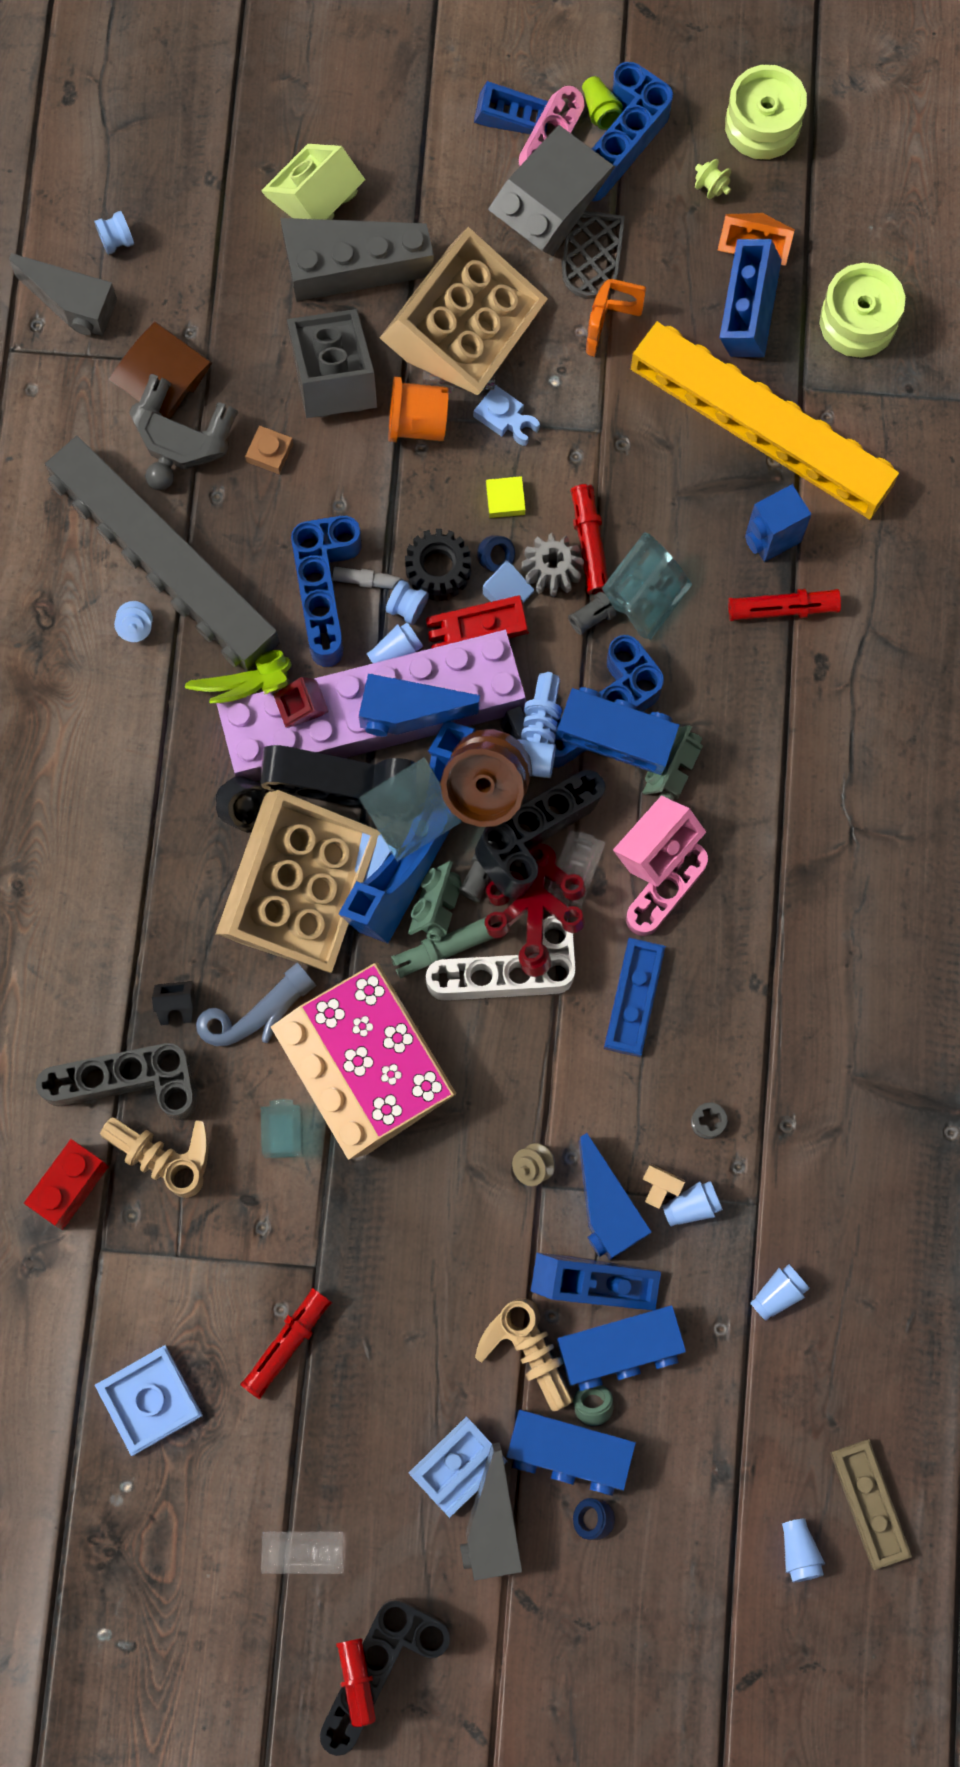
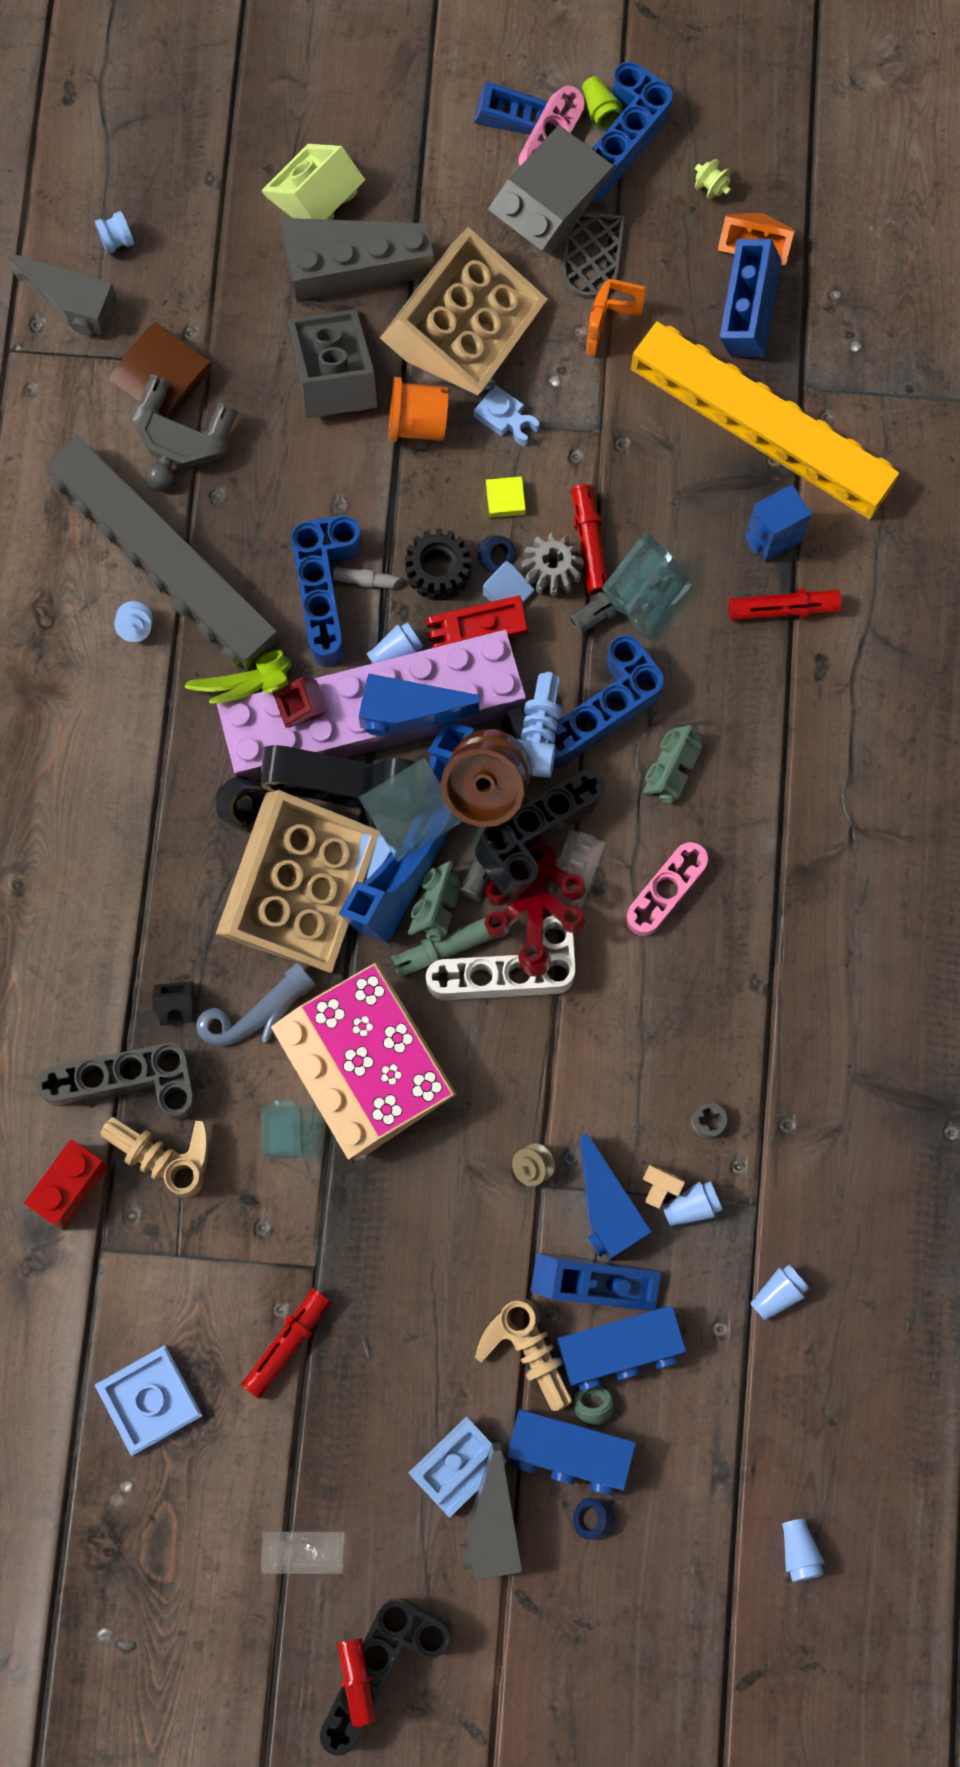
medium nougat plate [245,425,293,475] -> none
light blue wheel [386,580,429,625] -> none
blue brick [555,687,679,775] -> none
blue tile [604,938,666,1058] -> none
bright pink brick [613,795,706,887] -> none
yellowish green wheel [725,65,807,160] -> none
yellowish green wheel [819,263,906,358] -> none
dark tan tile [830,1439,912,1570] -> none

